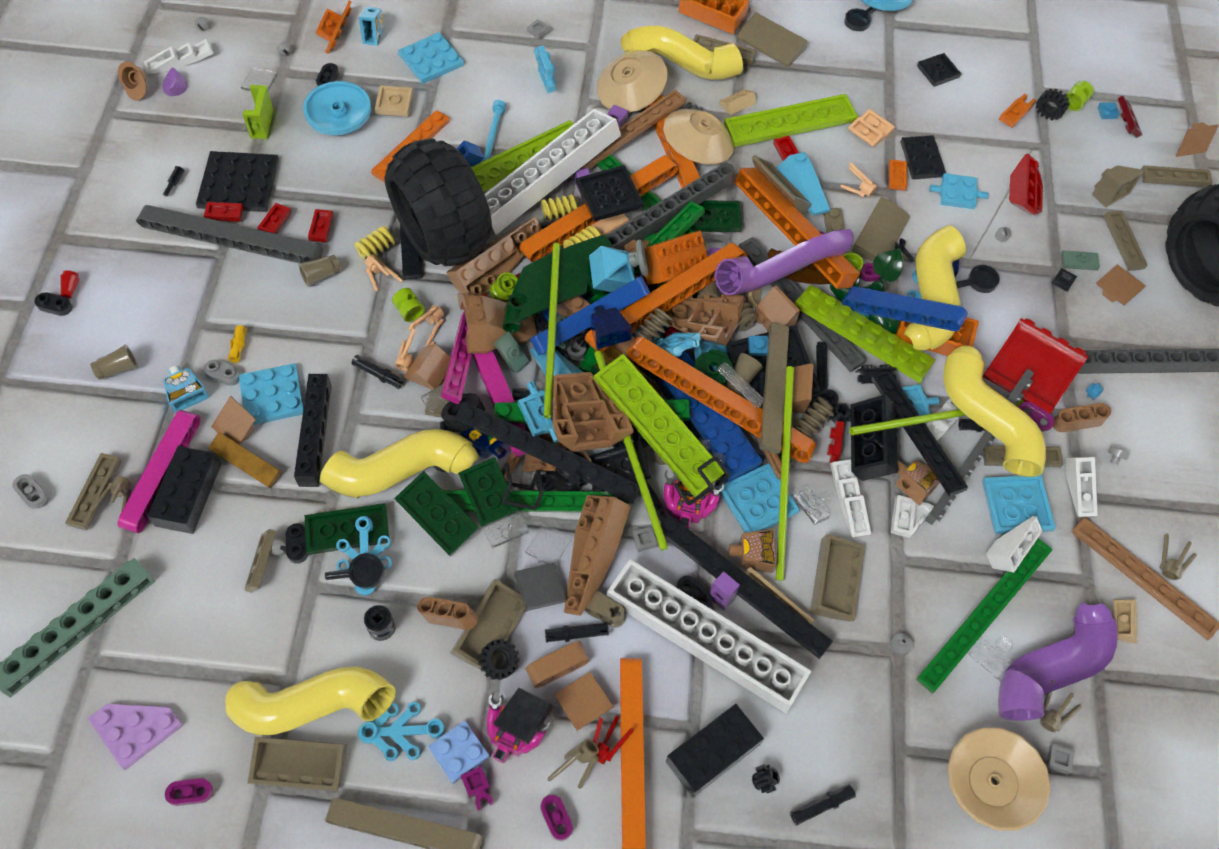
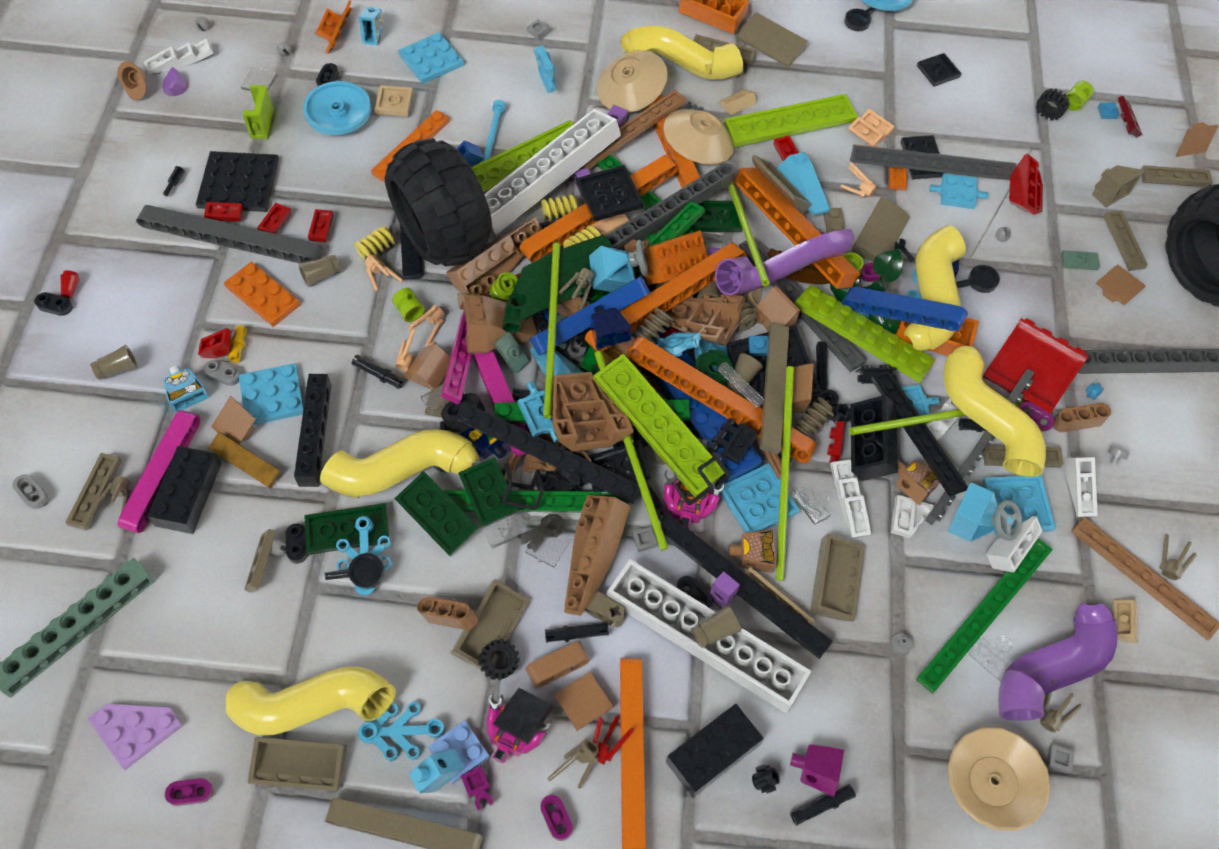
black wheel [364,605,395,641] -> none
dark grey tile [514,563,567,611] -> none
orange hinge [999,93,1036,128] -> none
black plate [1052,268,1077,292] -> none
none -> red slope [198,328,233,359]
none -> orange plate [224,261,301,327]
none -> medium azure torso [409,749,465,793]
none -> clear smoke piece [518,514,565,553]
none -> dark tan plant [559,268,594,310]
none -> dark tan plant [691,605,742,648]
none -> black plate [709,418,758,465]
none -> lime piece [728,182,770,286]
none -> magenta torso [790,744,844,797]
none -> dark grey plate [850,144,1016,180]
none -> medium azure piece [948,482,1022,542]

